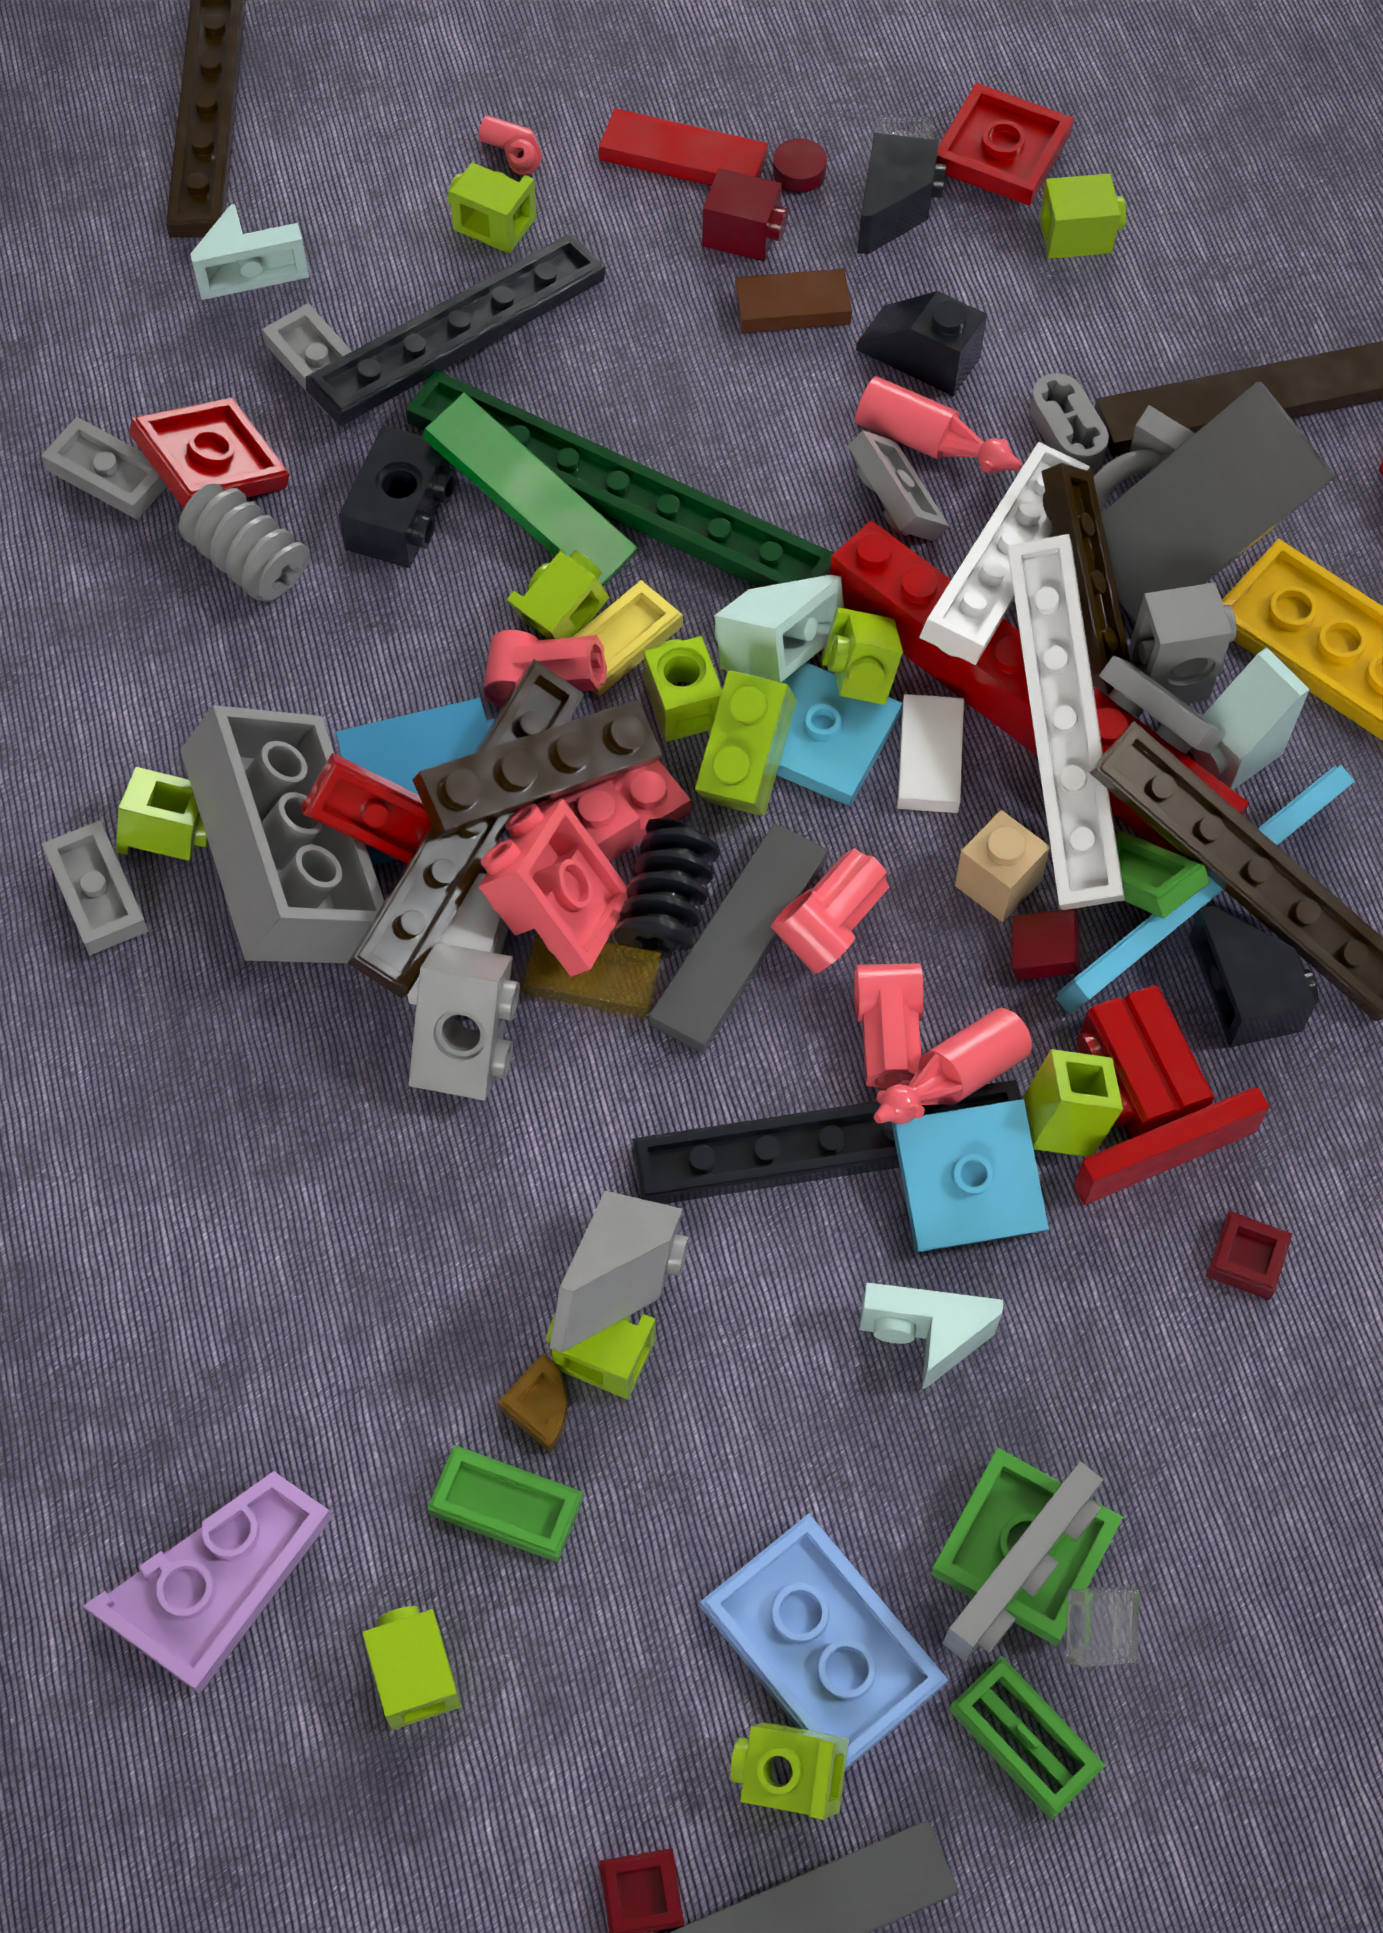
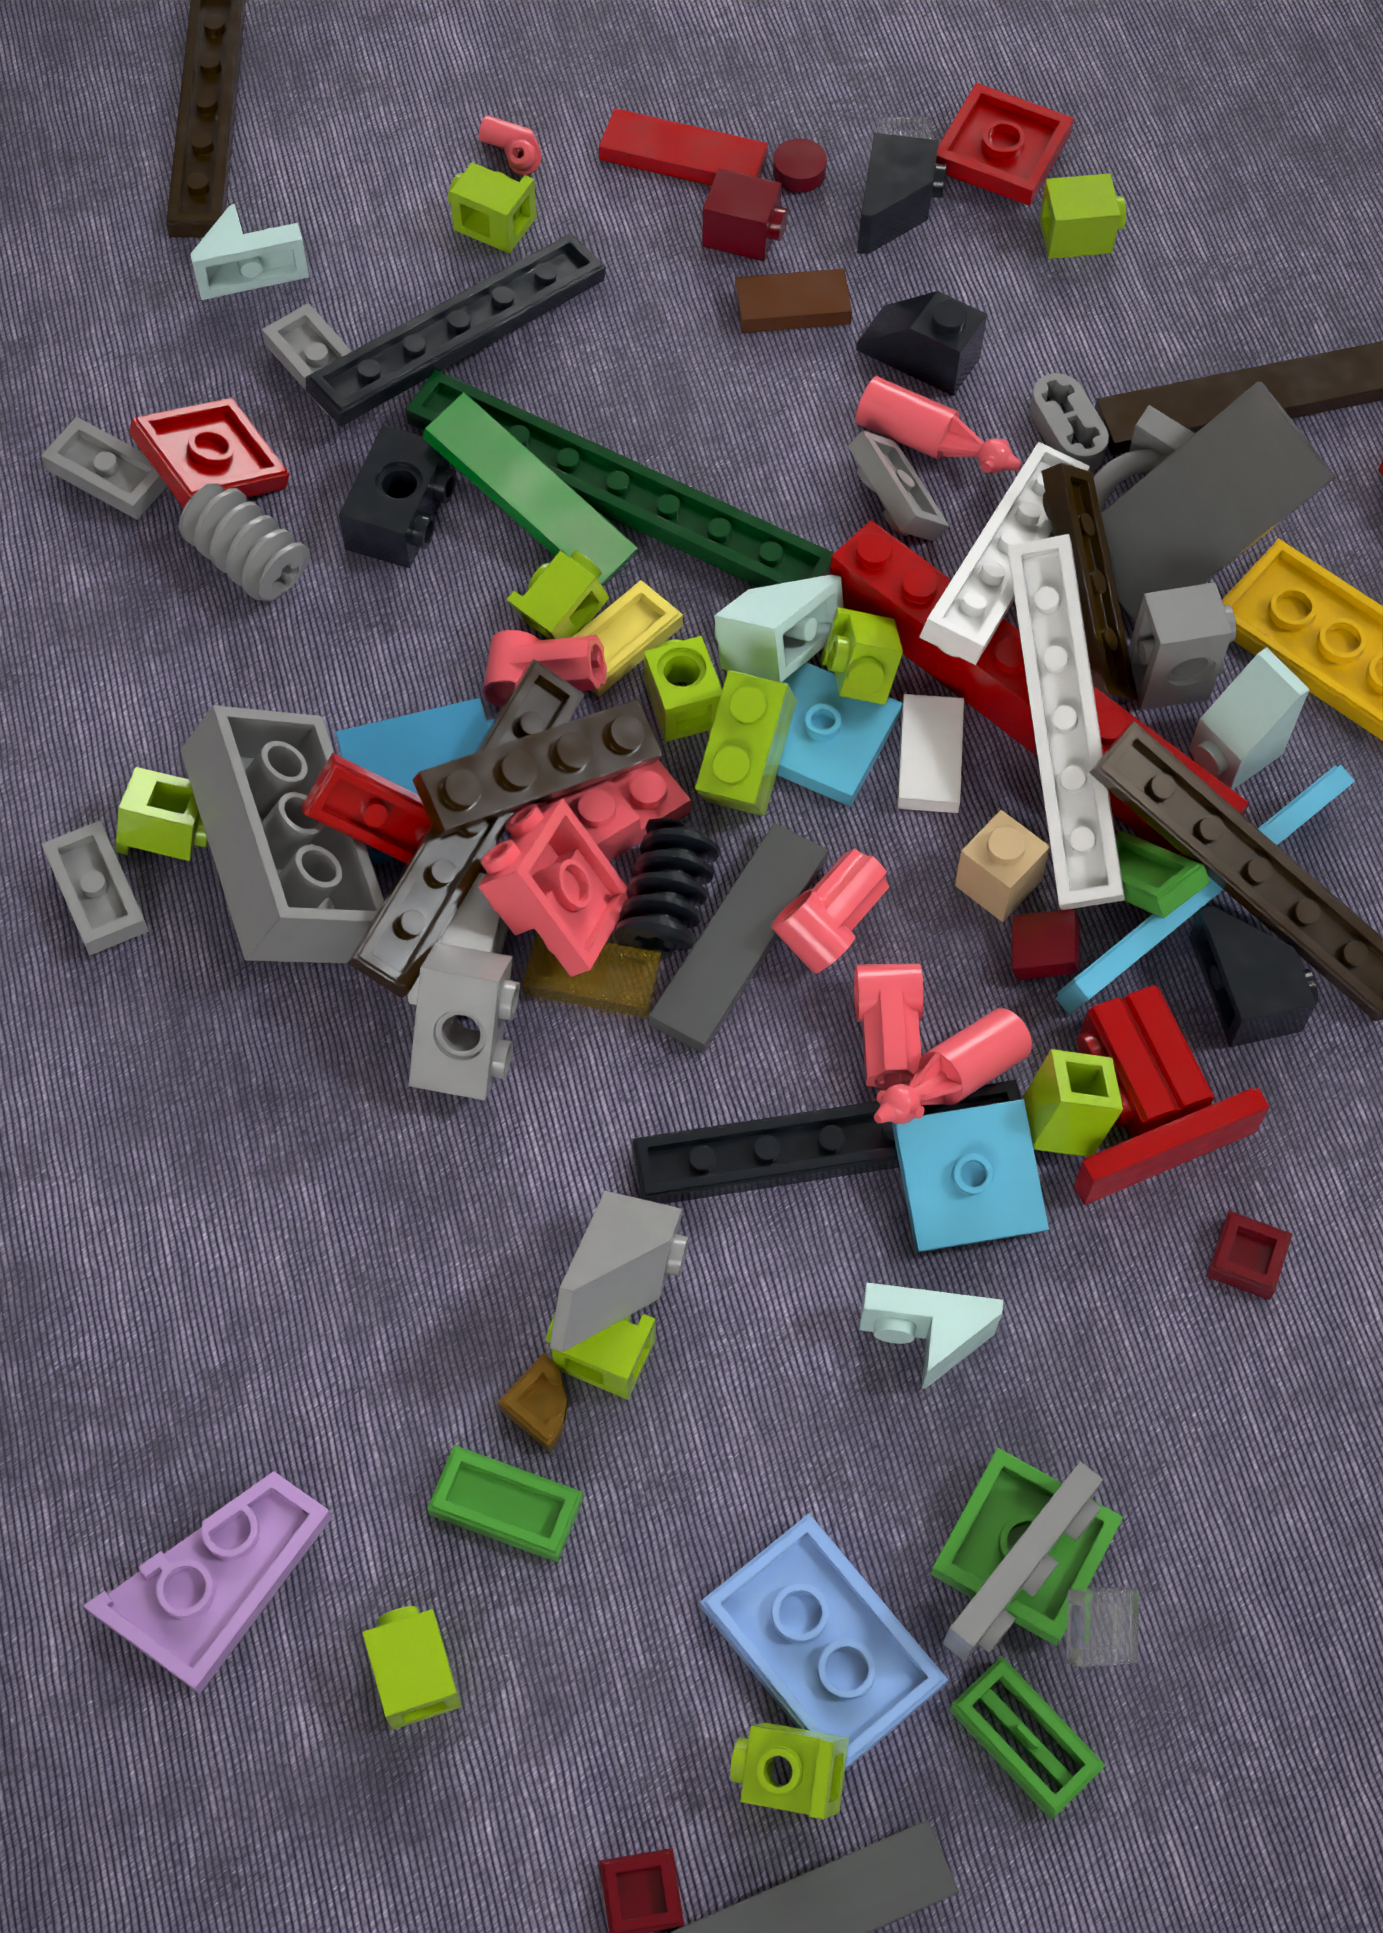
light grey plate [1099,656,1225,754] -> none

